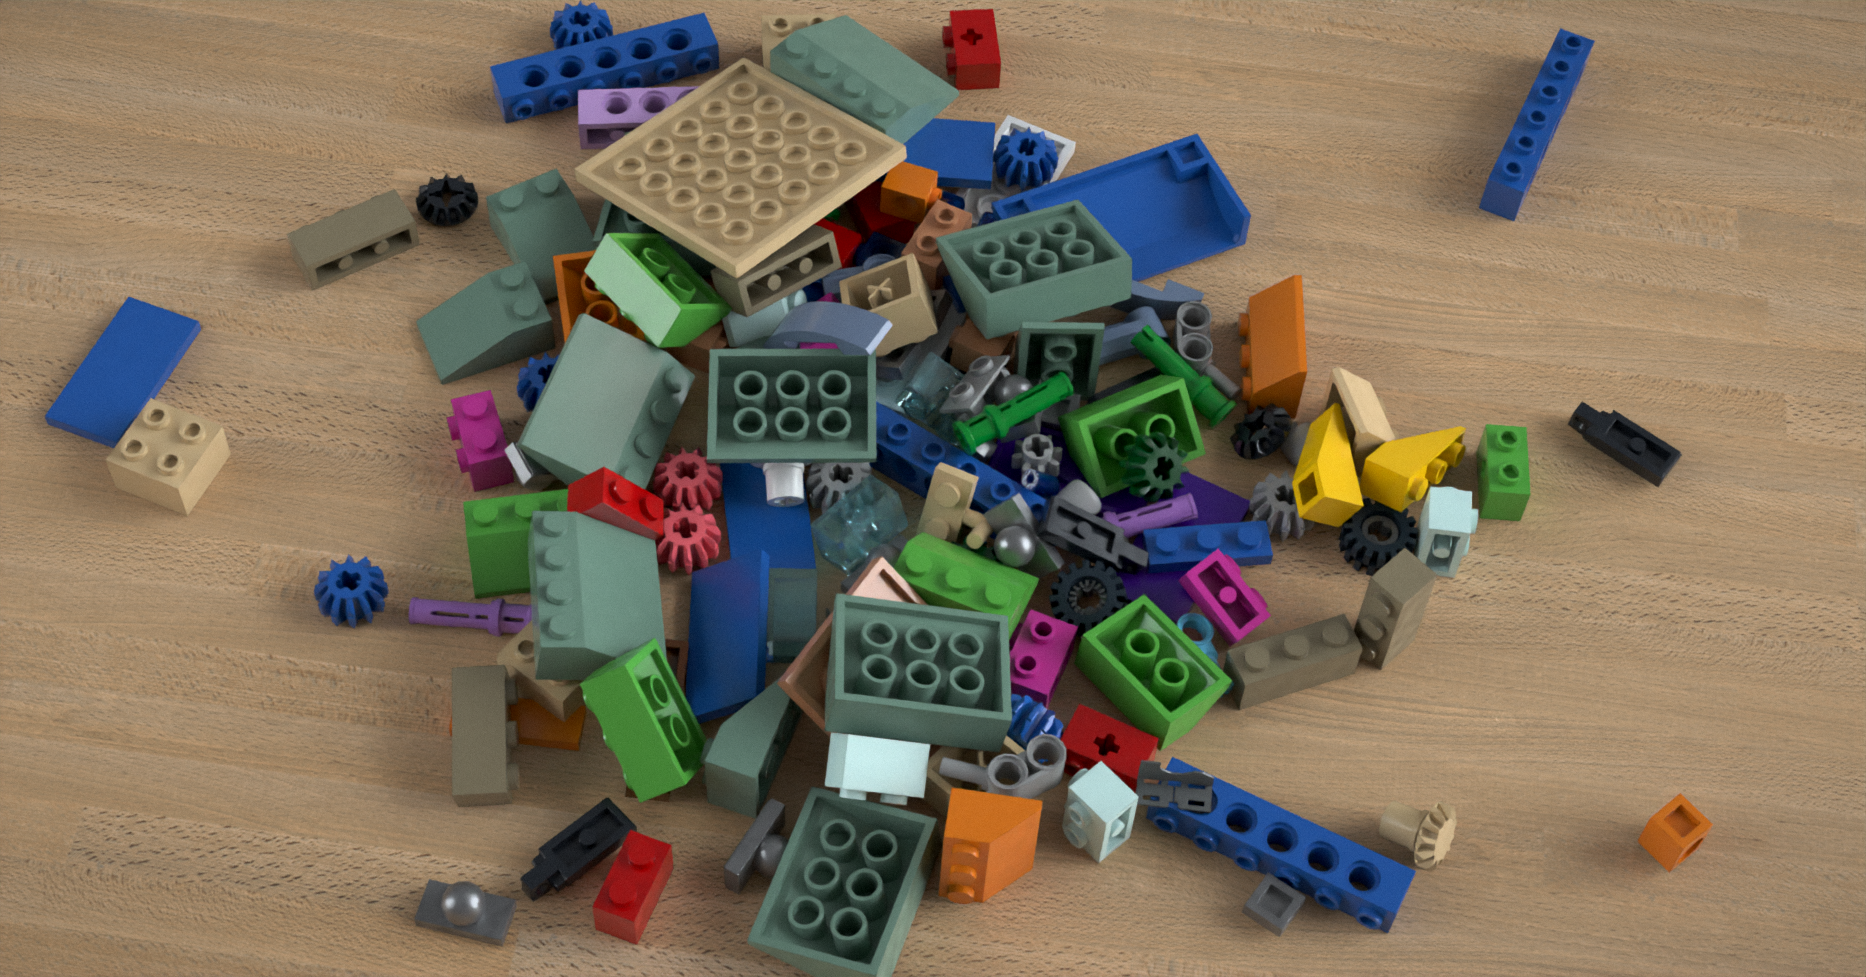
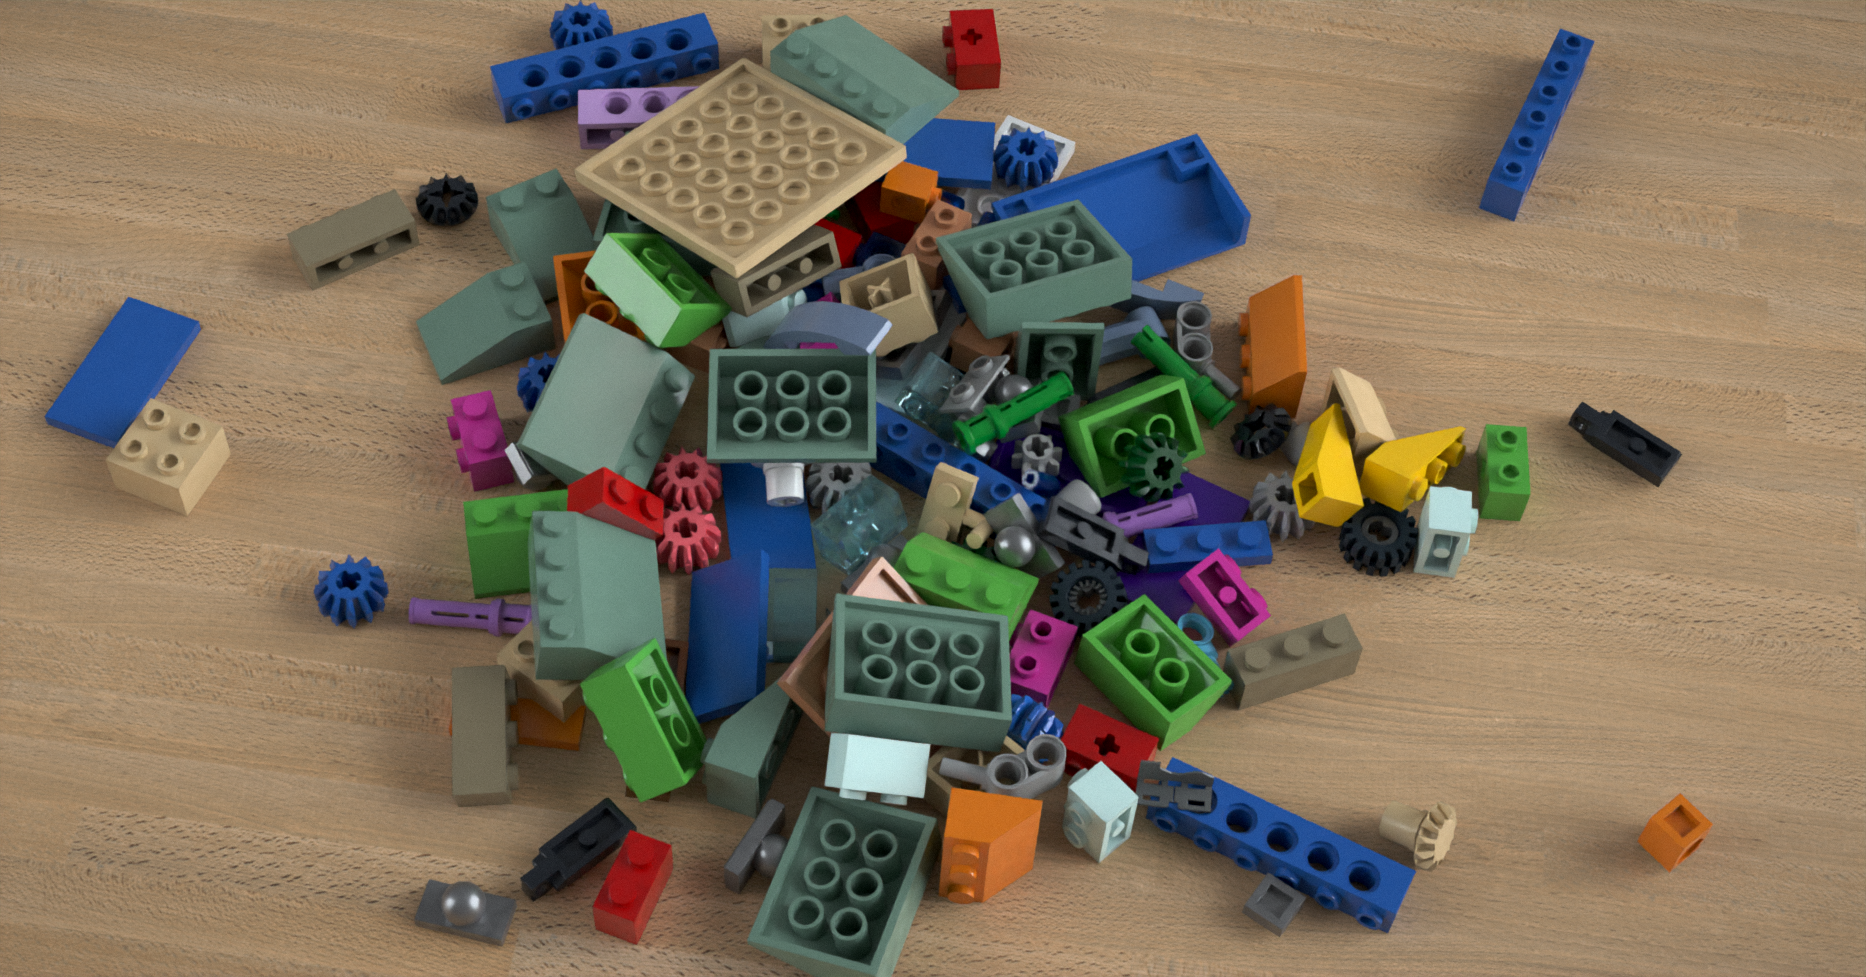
dark tan brick [1354,548,1437,670] -> none

